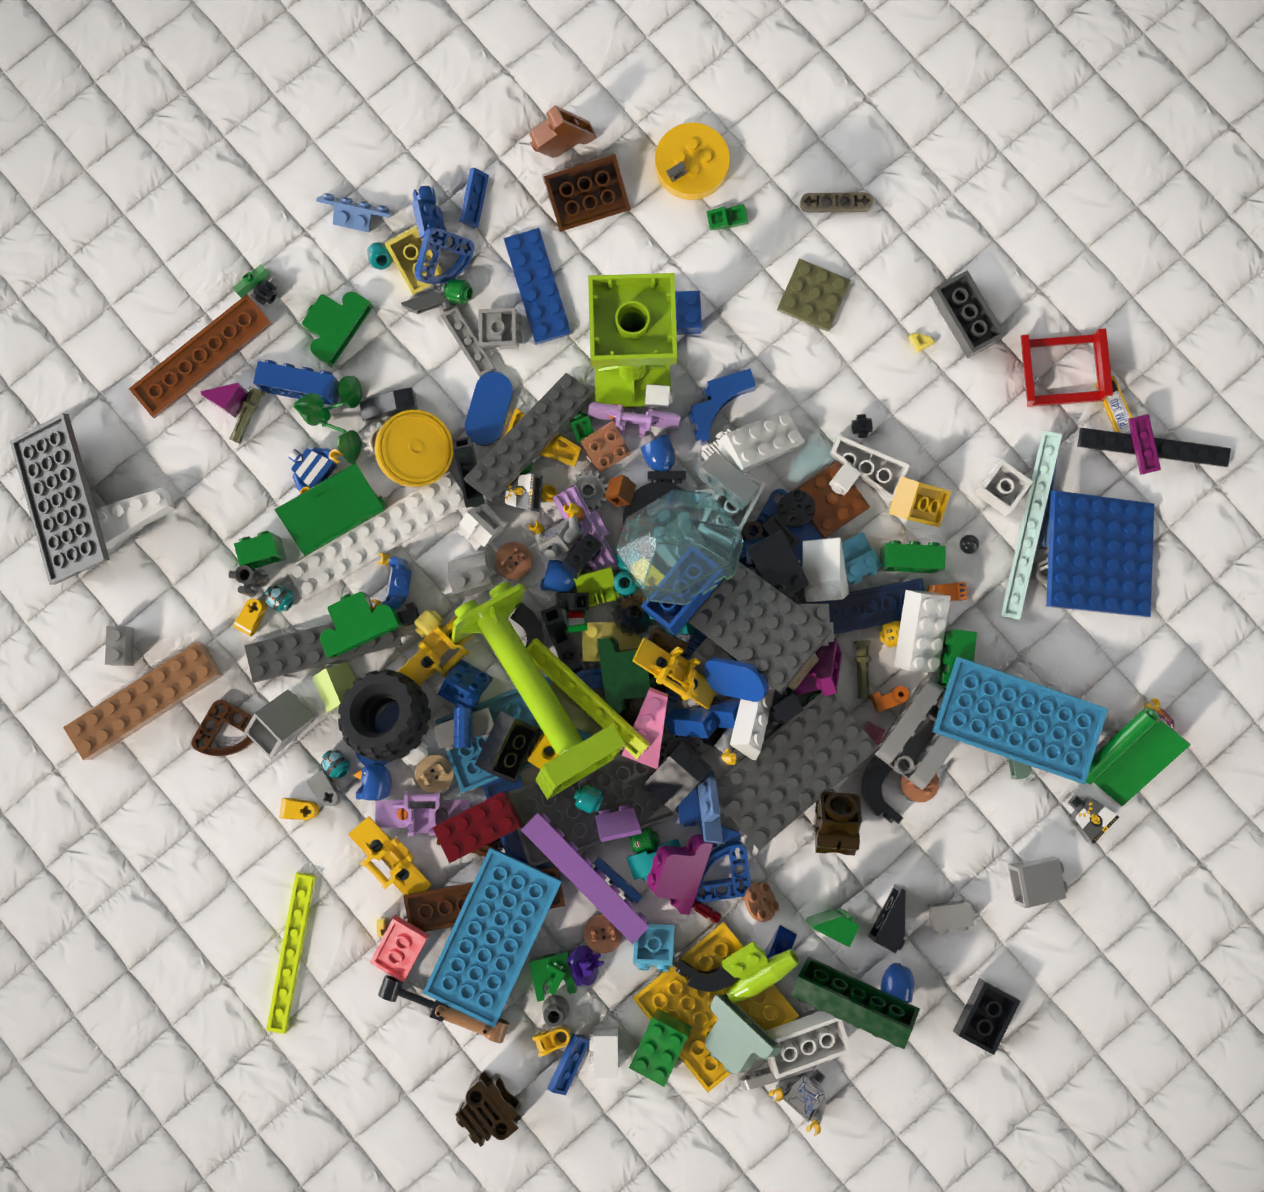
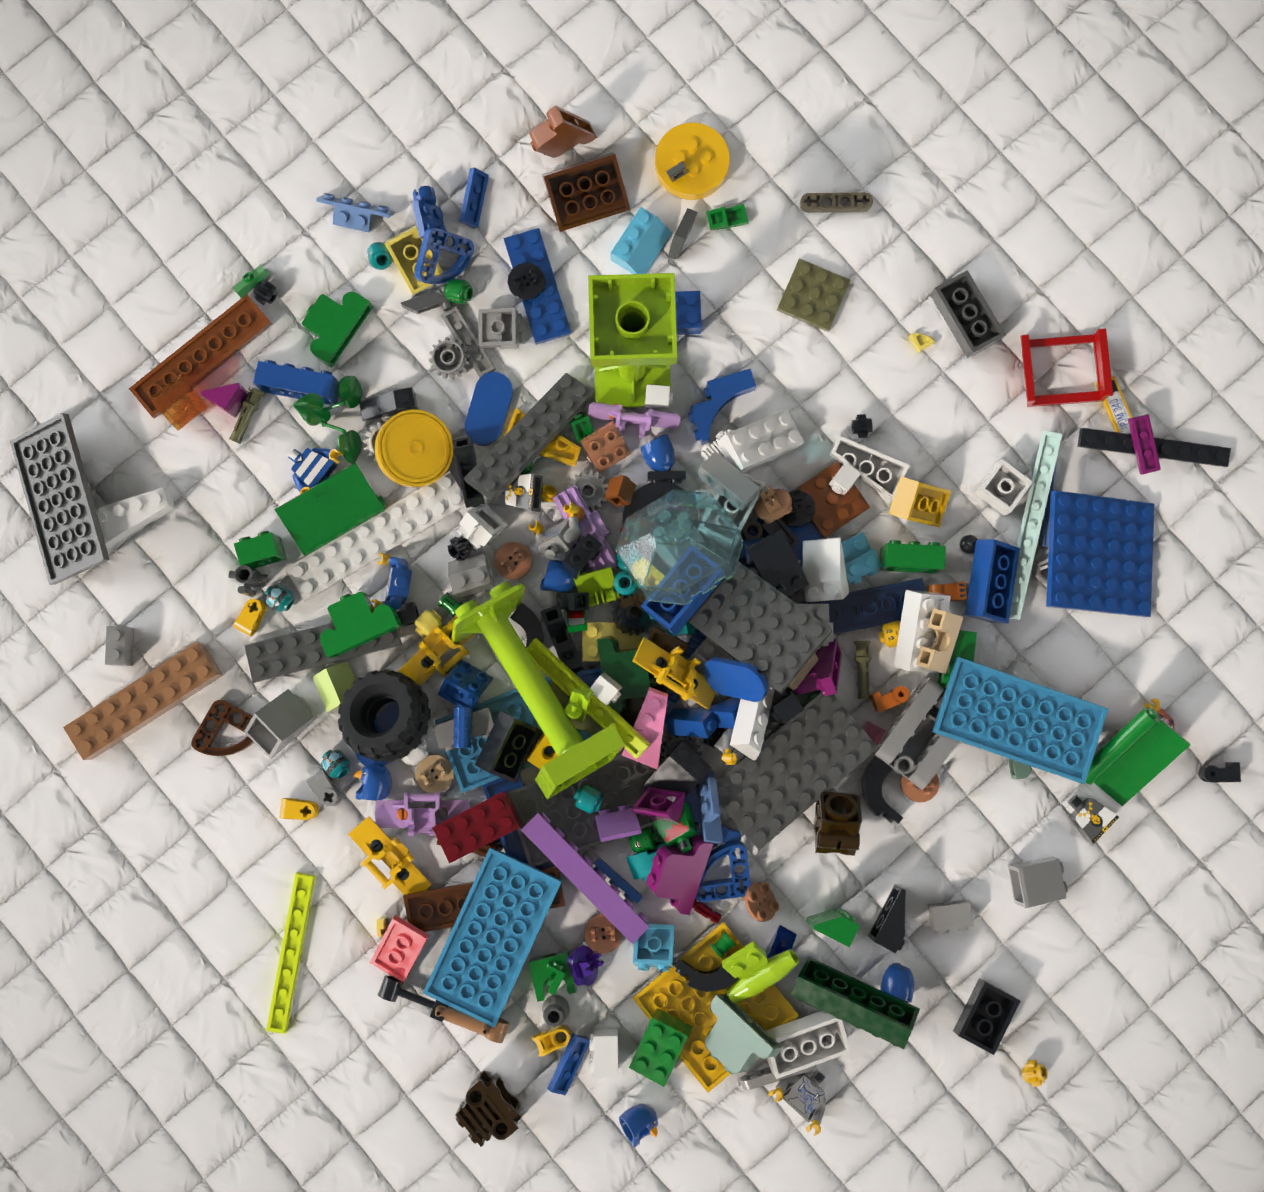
none -> clear orange brick [151,374,208,431]
none -> light grey gear [429,337,471,380]
none -> green bush [438,592,463,617]
none -> black gear [448,536,472,560]
none -> black plate [507,263,545,301]
none -> lime hips [565,686,593,723]
none -> white brick [590,672,622,705]
none -> medium azure slope [610,207,672,274]
none -> blue piece [619,1104,658,1148]
none -> magenta slope [632,787,685,823]
none -> green torso [650,802,697,853]
none -> dark grey piece [669,208,698,259]
none -> green bush [710,932,736,958]
none -> nougat plate [755,486,792,524]
none -> tan arch [916,608,964,674]
none -> blue brick [965,539,1020,624]
none -> yellow gear [1022,1060,1048,1087]
none -> black leg [1198,762,1241,783]

